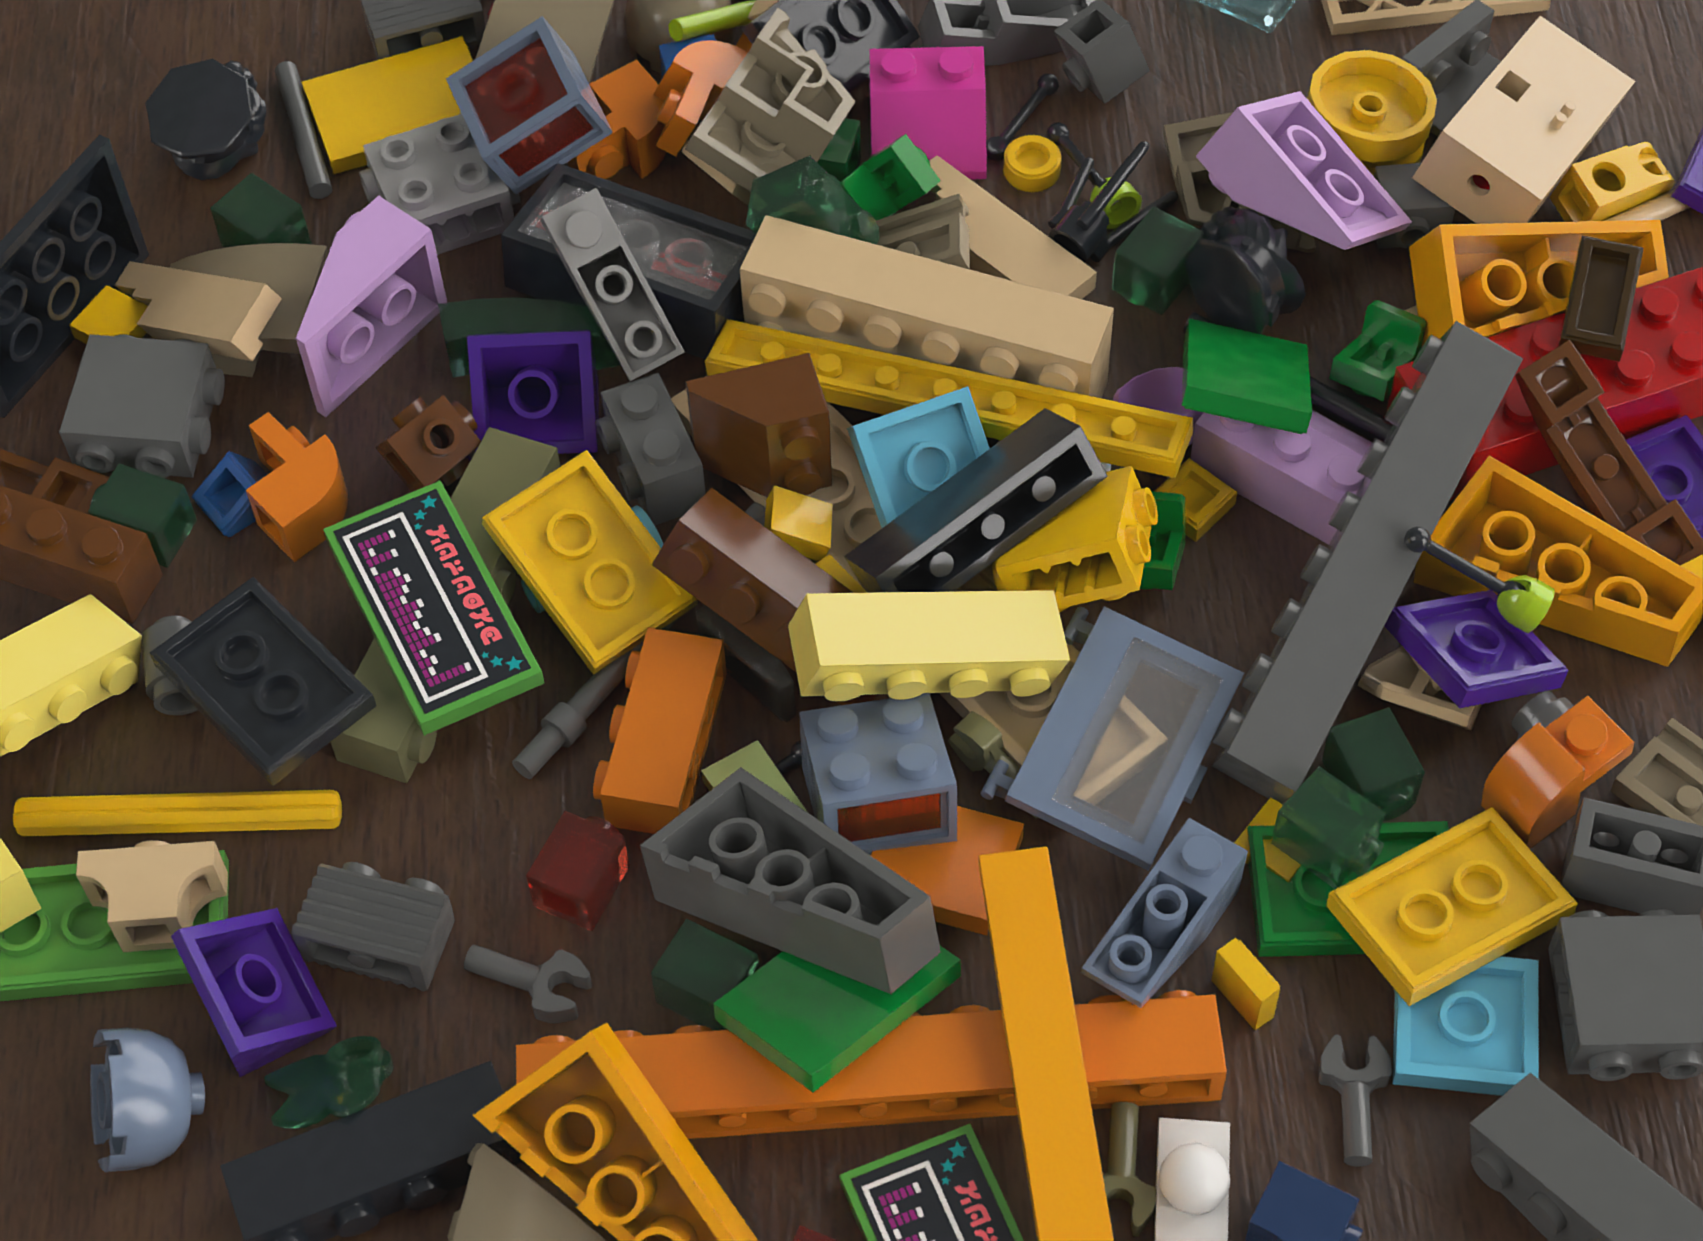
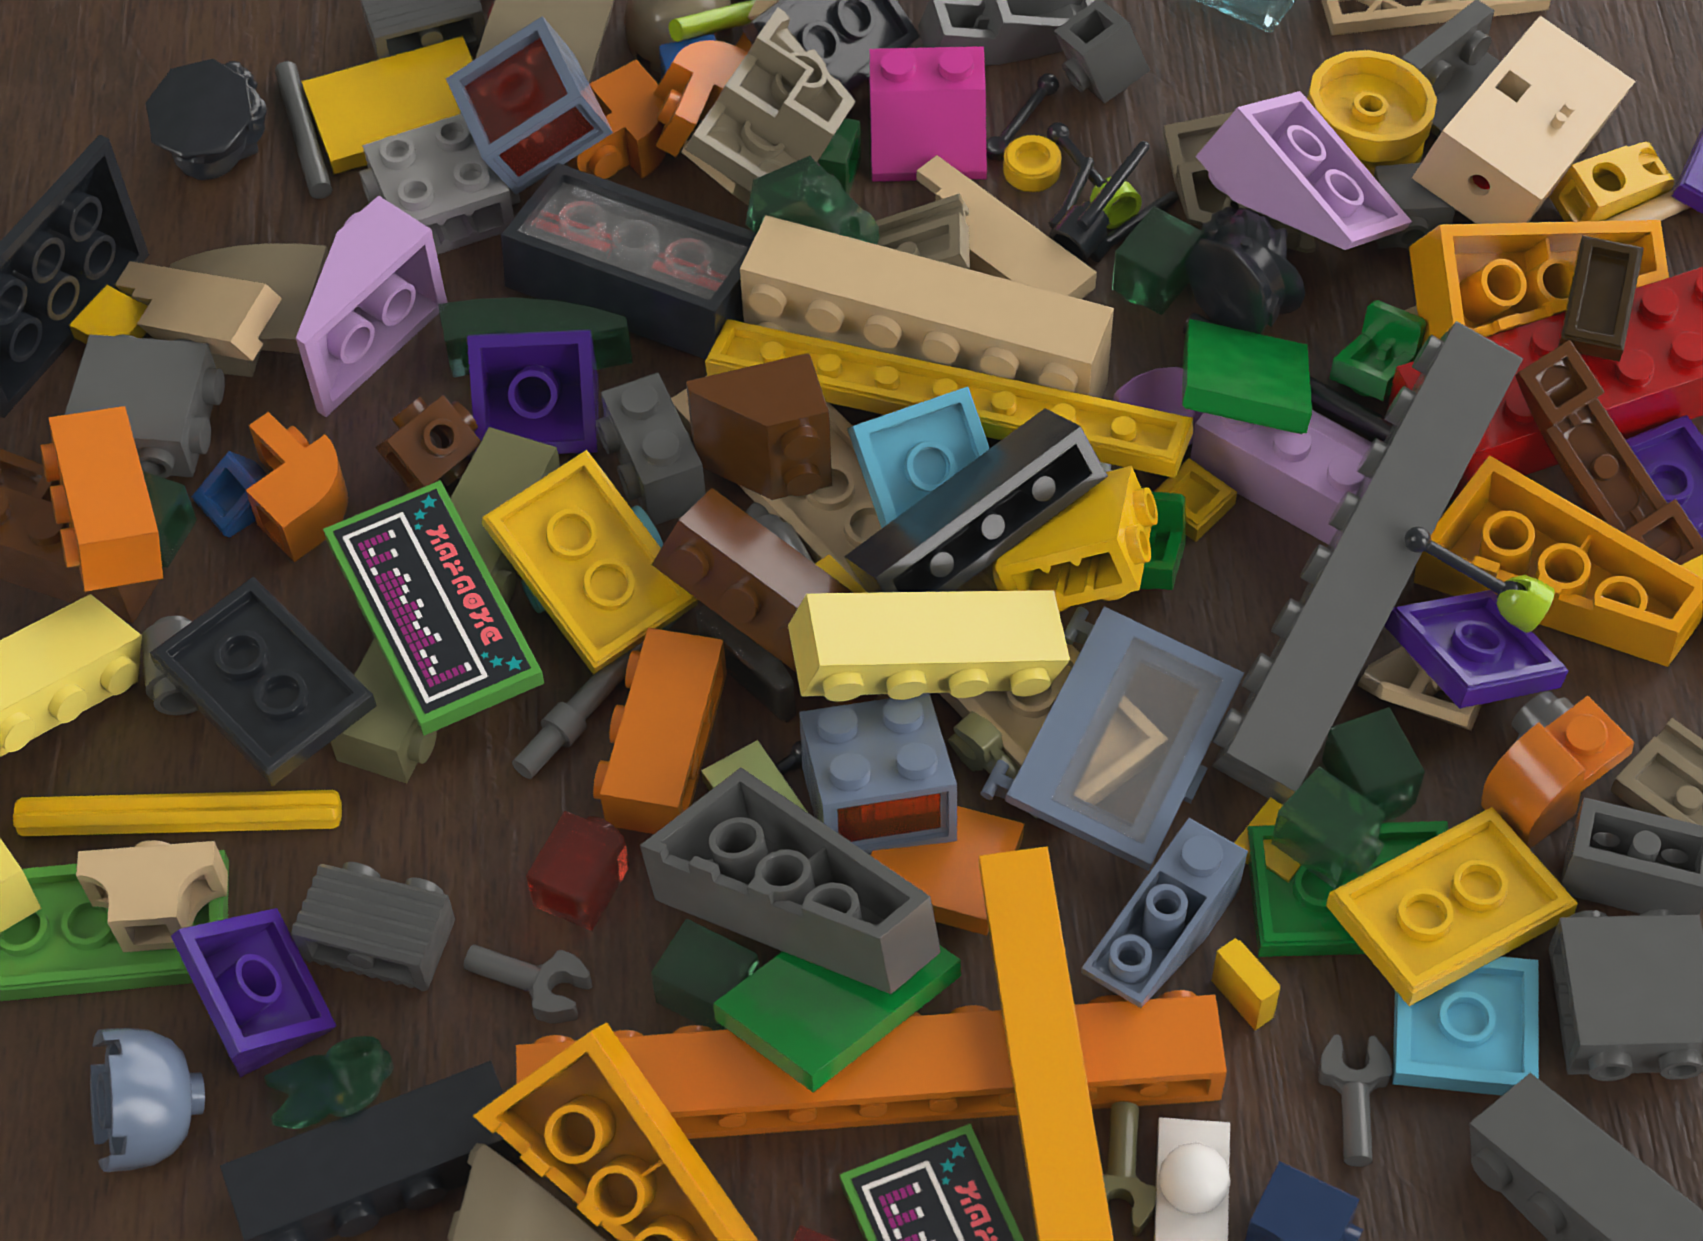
clear green brick [210,173,311,248] -> none
light grey slope [541,188,684,381] -> none
yellow tile [764,486,833,561] -> none
green bracket [838,134,941,224] -> none
none -> orange brick [40,406,163,592]

